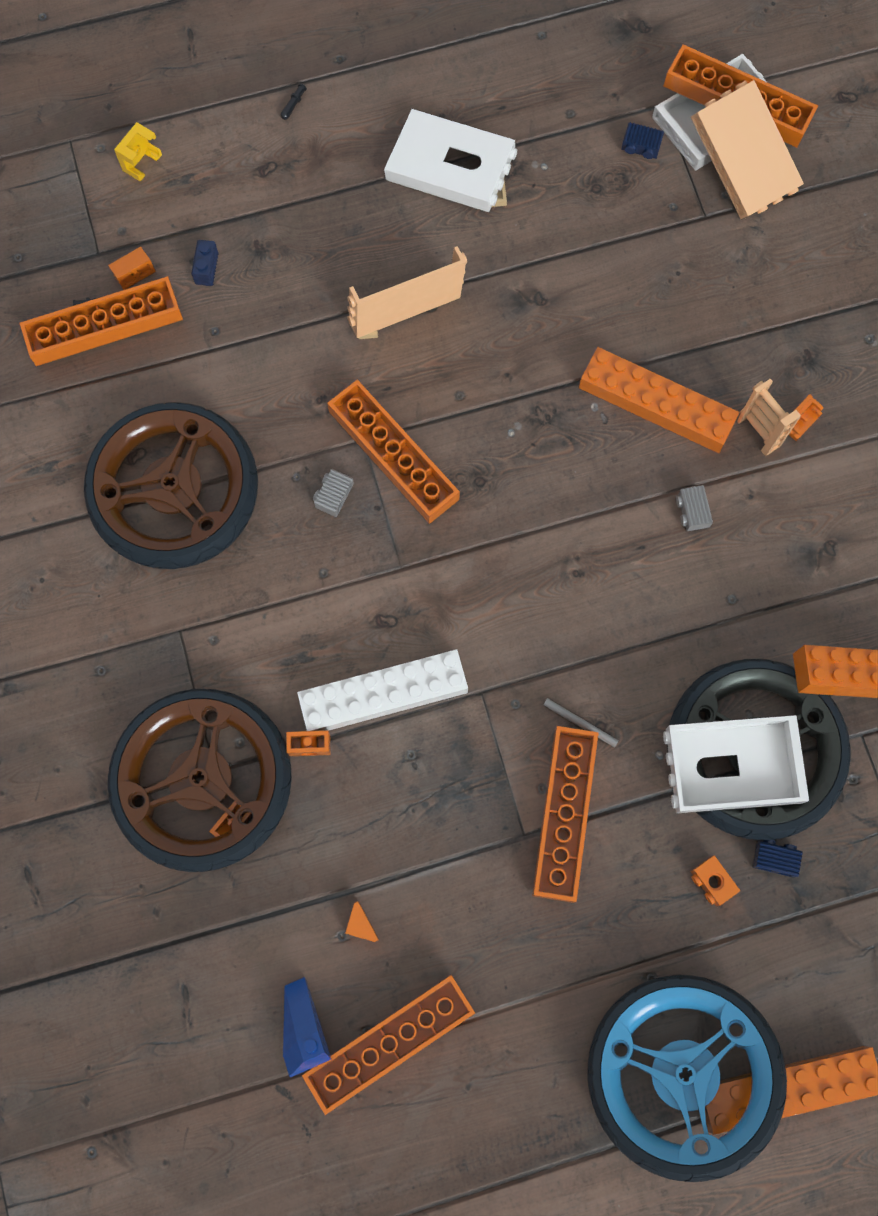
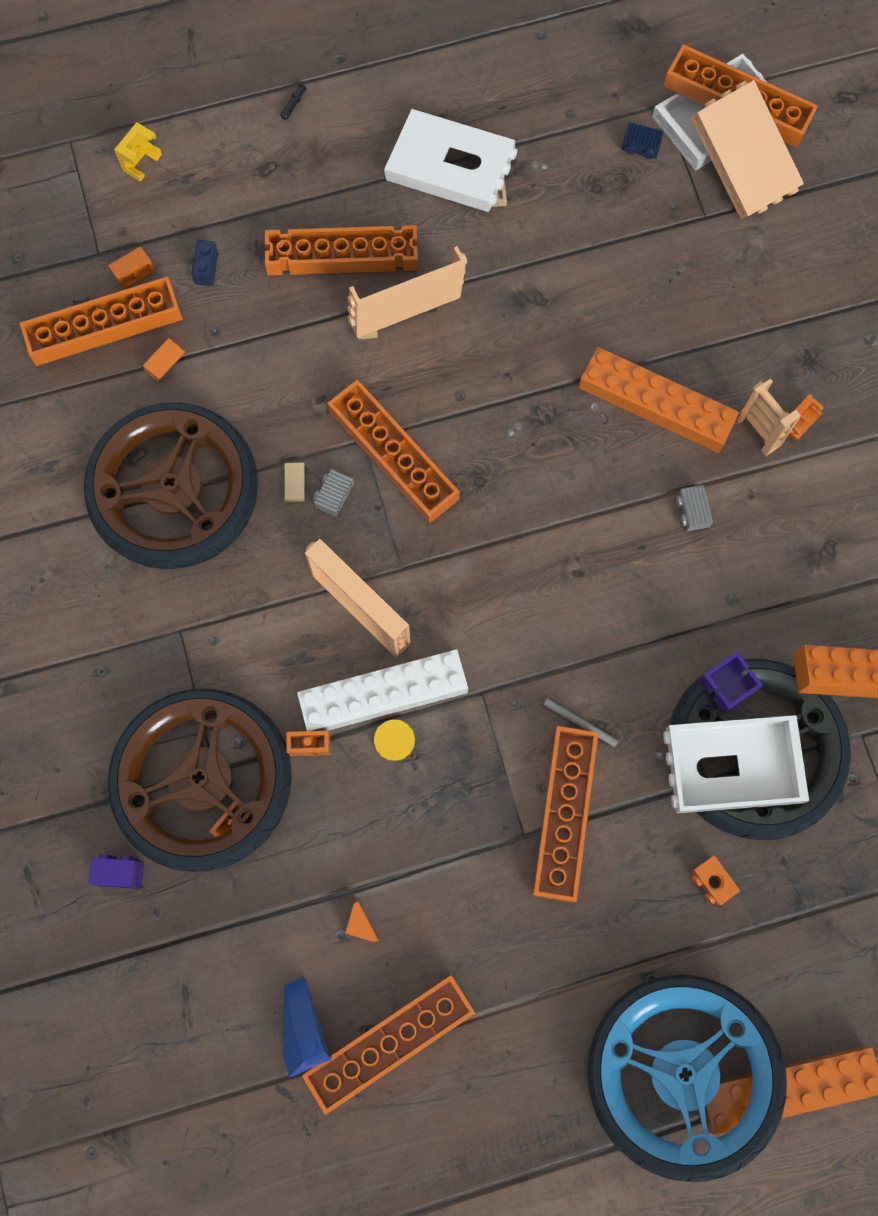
dark blue brick [752,840,803,878] -> none
none -> dark purple piece [88,854,144,889]
none -> orange hinge [143,338,185,382]
none -> orange brick [265,225,418,276]
none -> tan tile [285,463,305,502]
none -> light nougat panel [305,539,411,658]
none -> yellow tile [374,720,415,761]
none -> dark purple piece [699,651,763,713]

